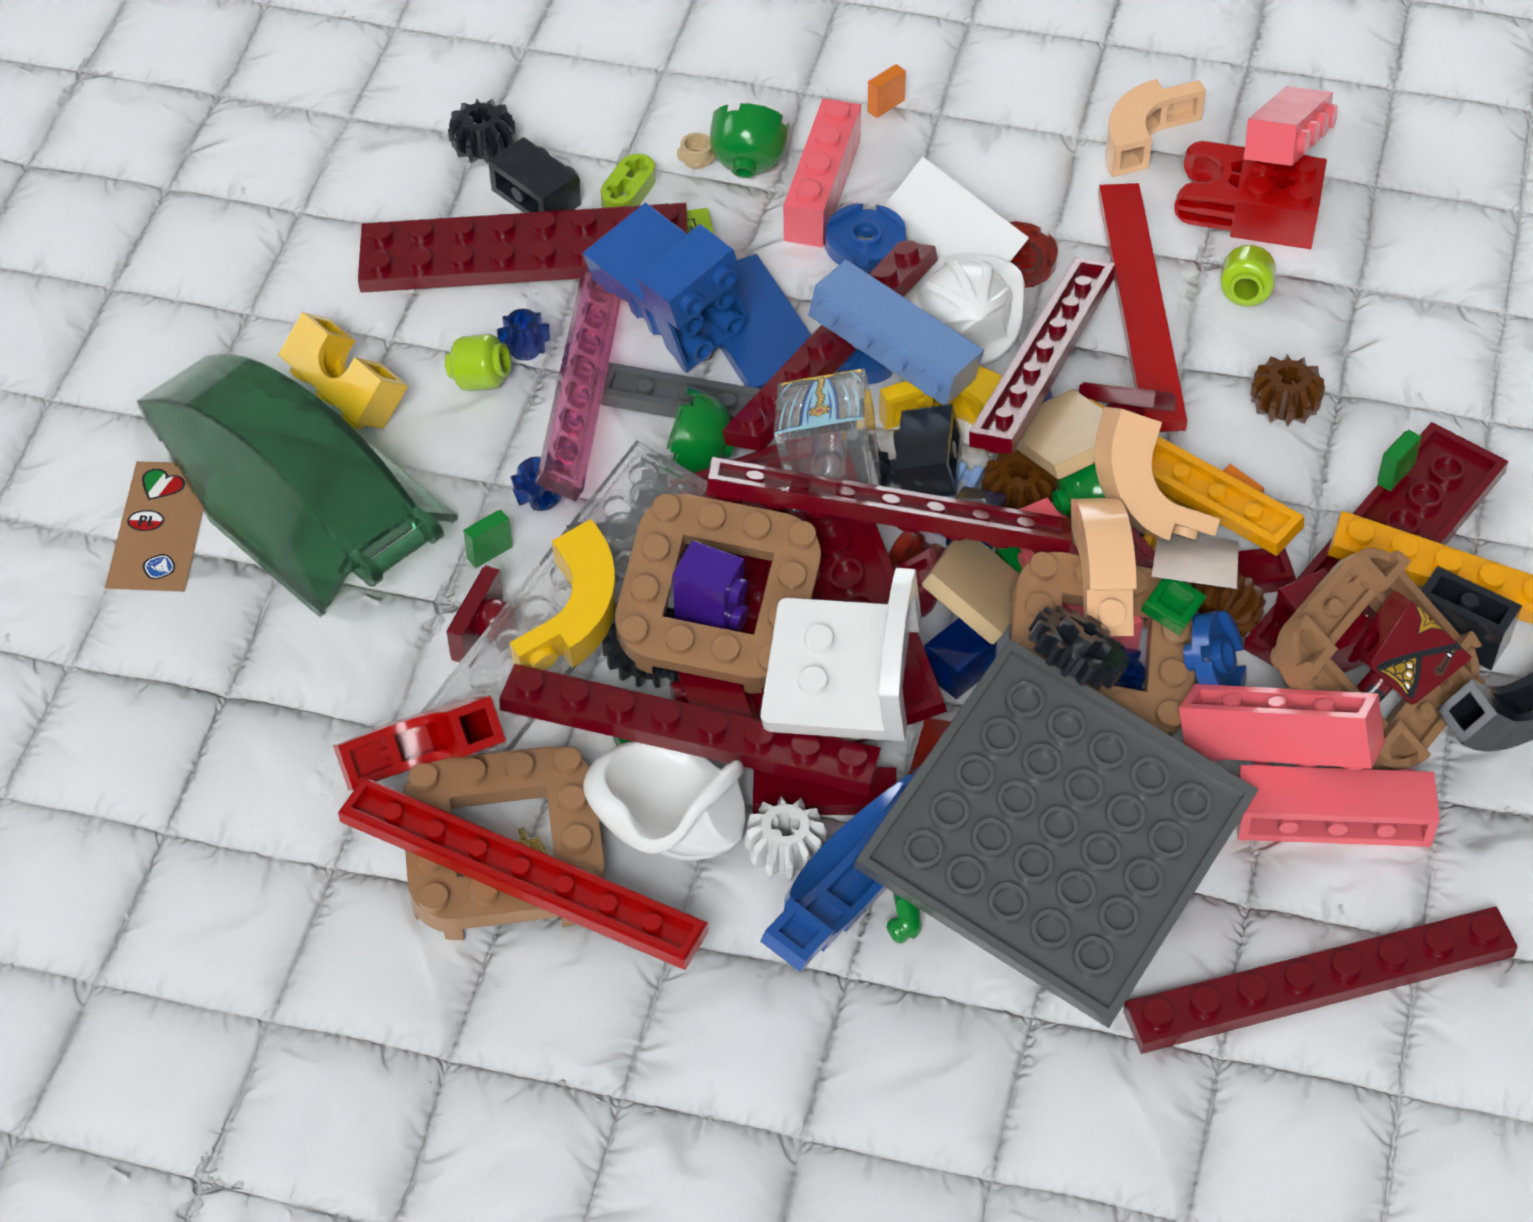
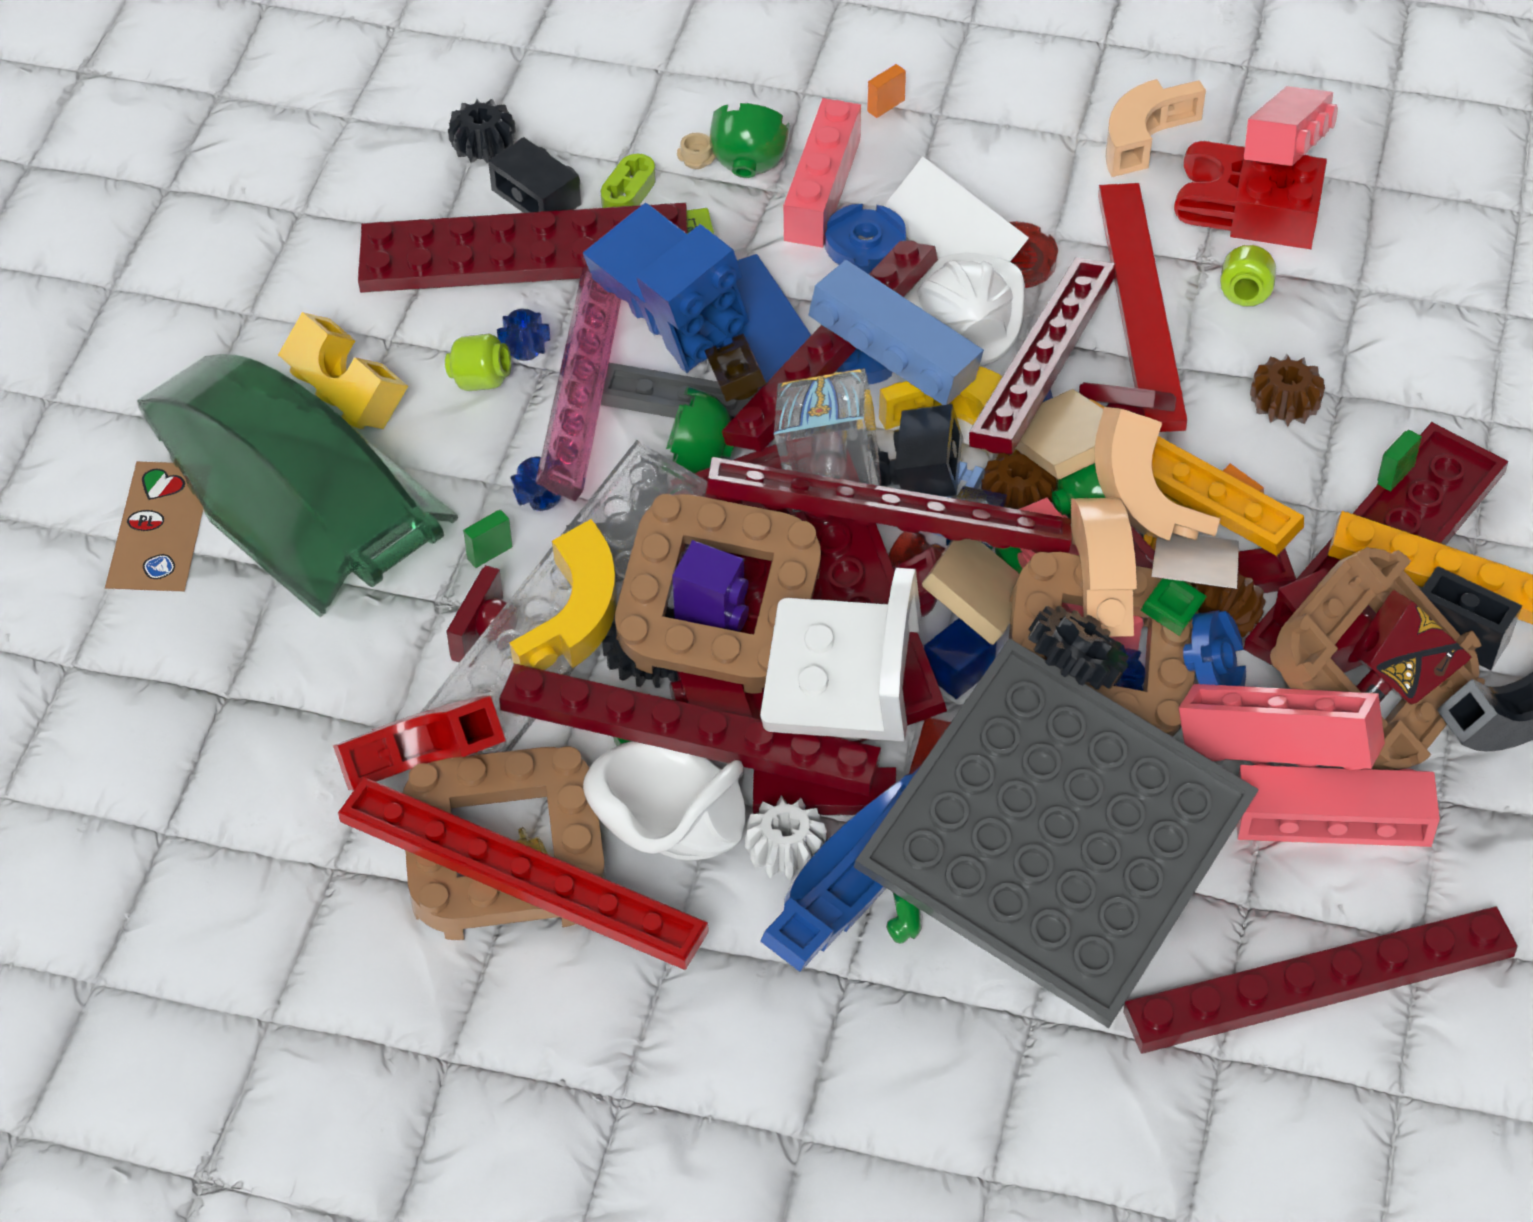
none -> dark brown plate [704,333,767,402]

